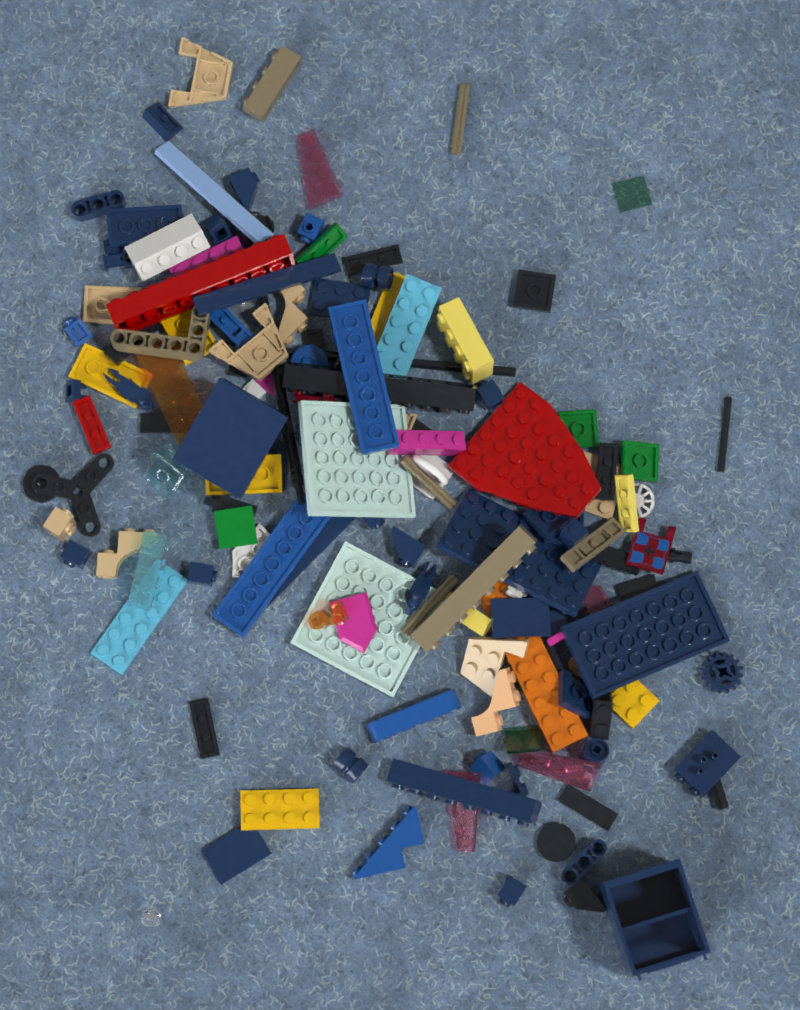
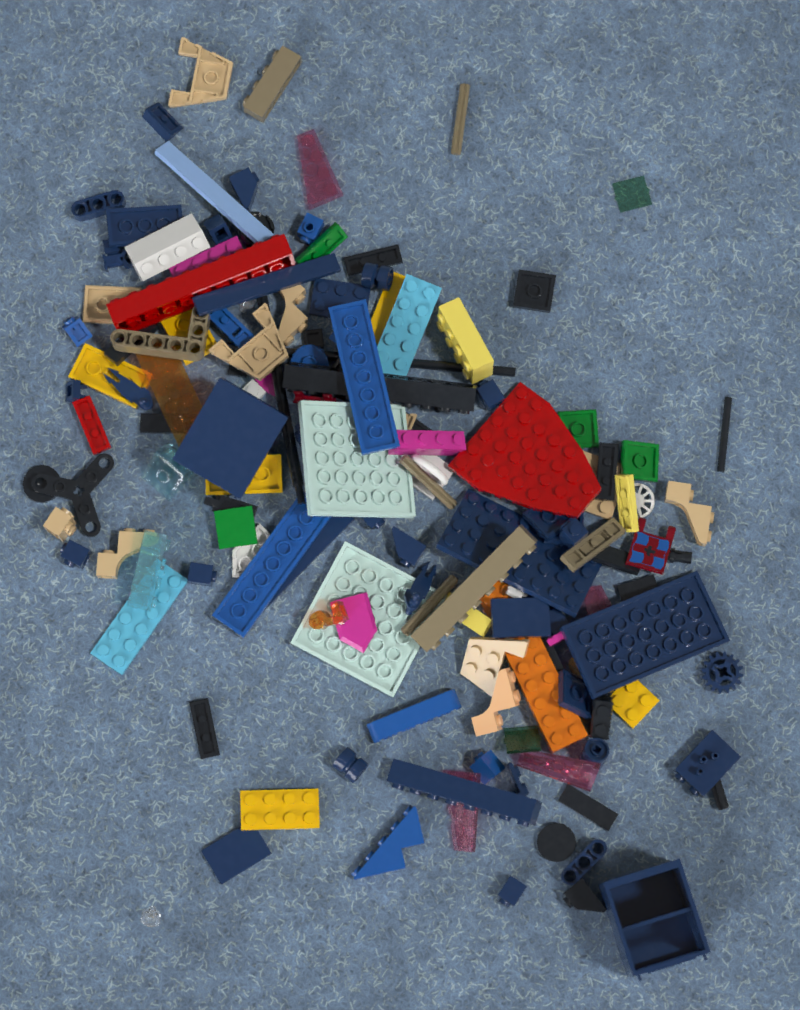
none -> tan arch [664,481,714,547]

